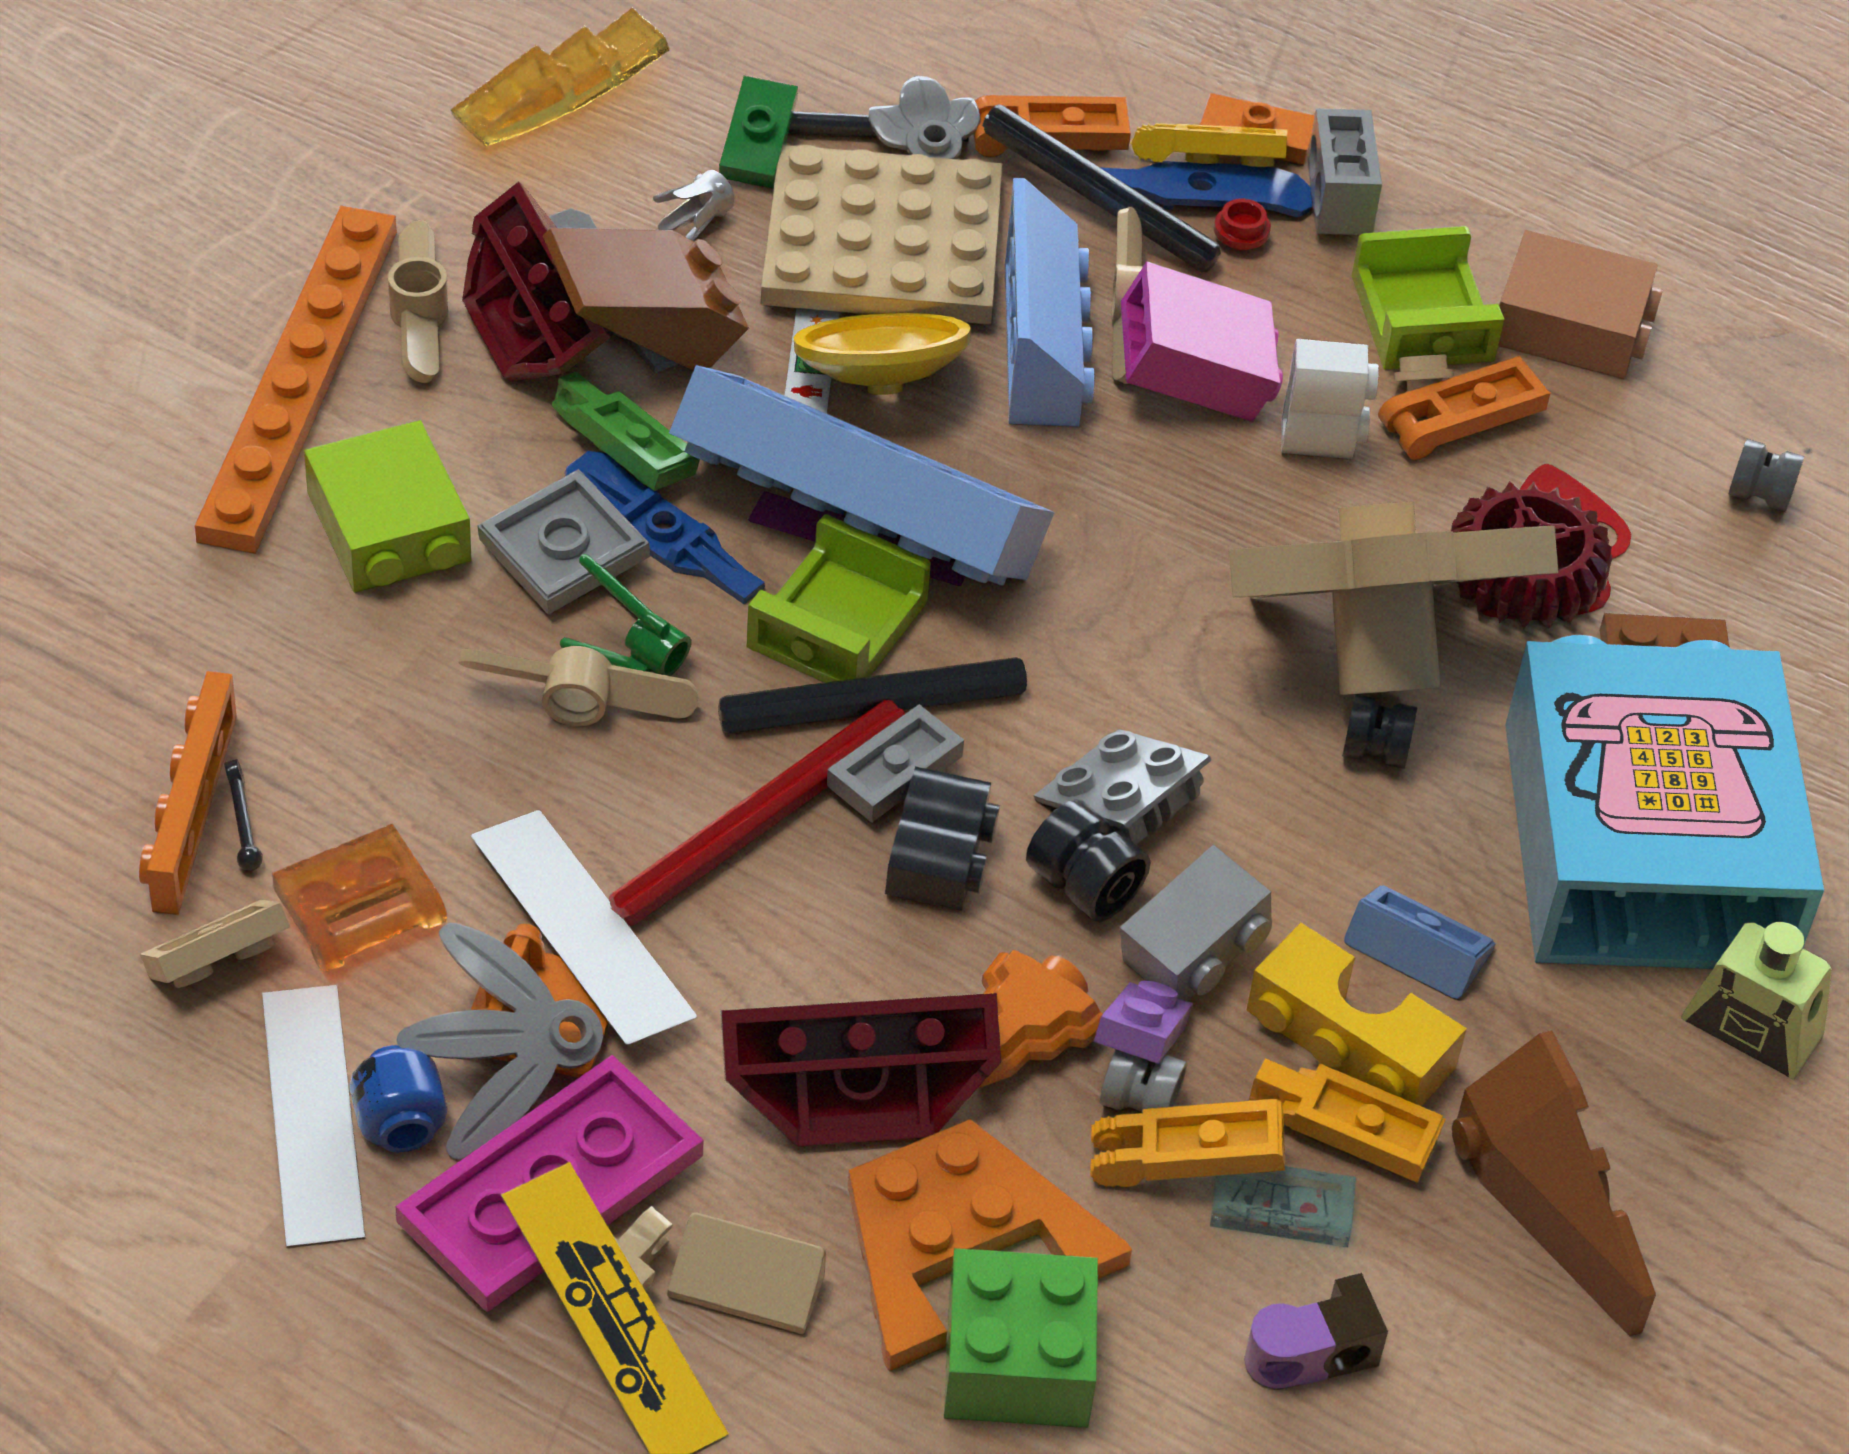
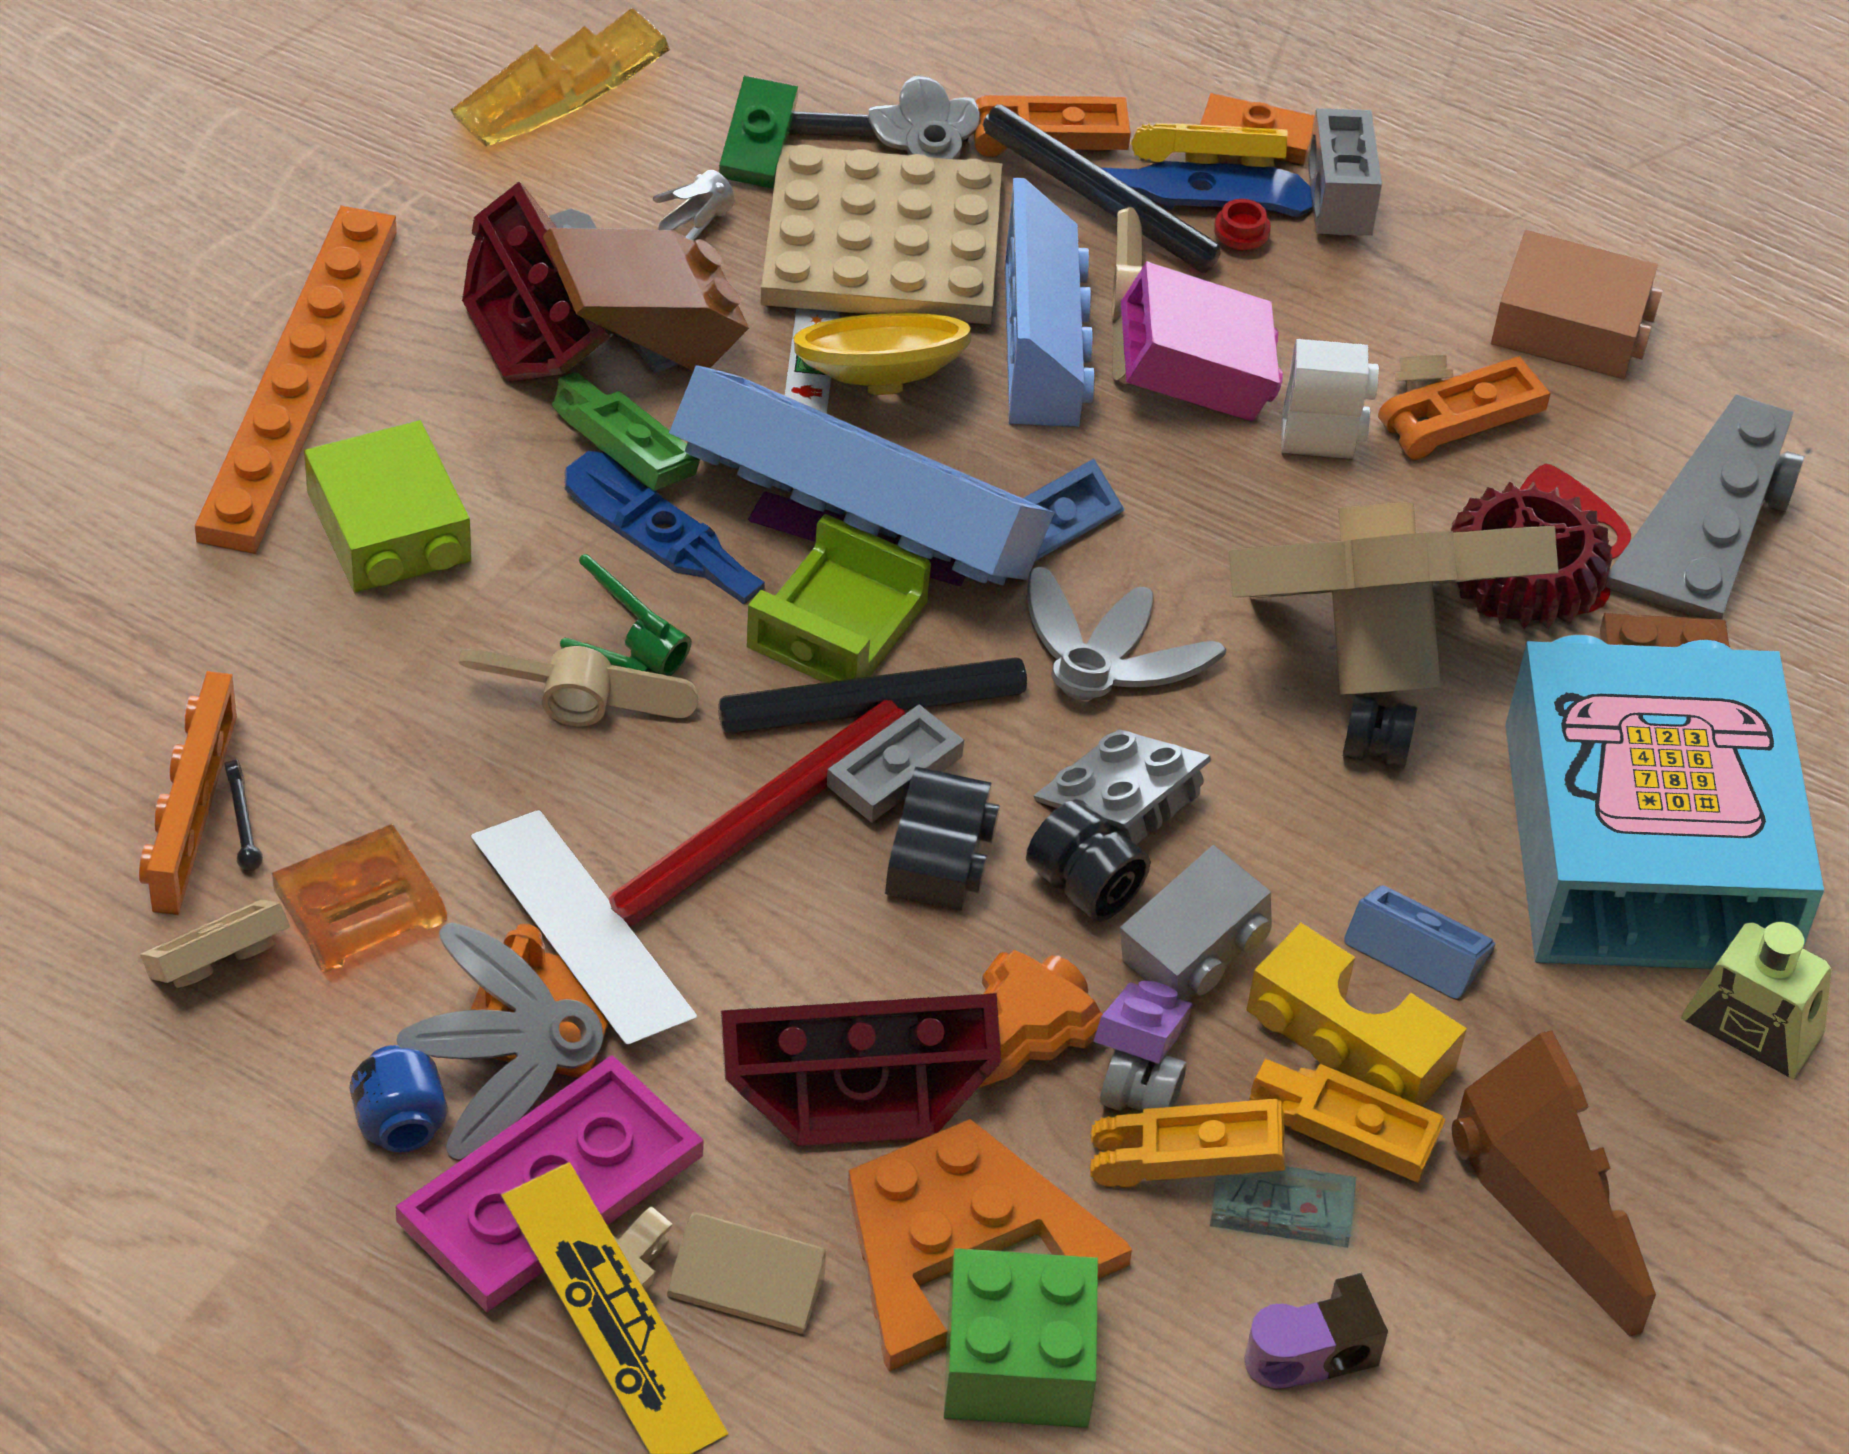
white sticker [262,985,365,1247] -> none
tan piece [388,220,448,383] -> none
light grey plate [477,469,650,615] -> none
lime panel [1351,226,1504,370] -> none
none -> medium blue slope [1023,459,1125,562]
none -> light grey plant [1027,567,1226,700]
none -> light grey wing [1606,394,1794,620]

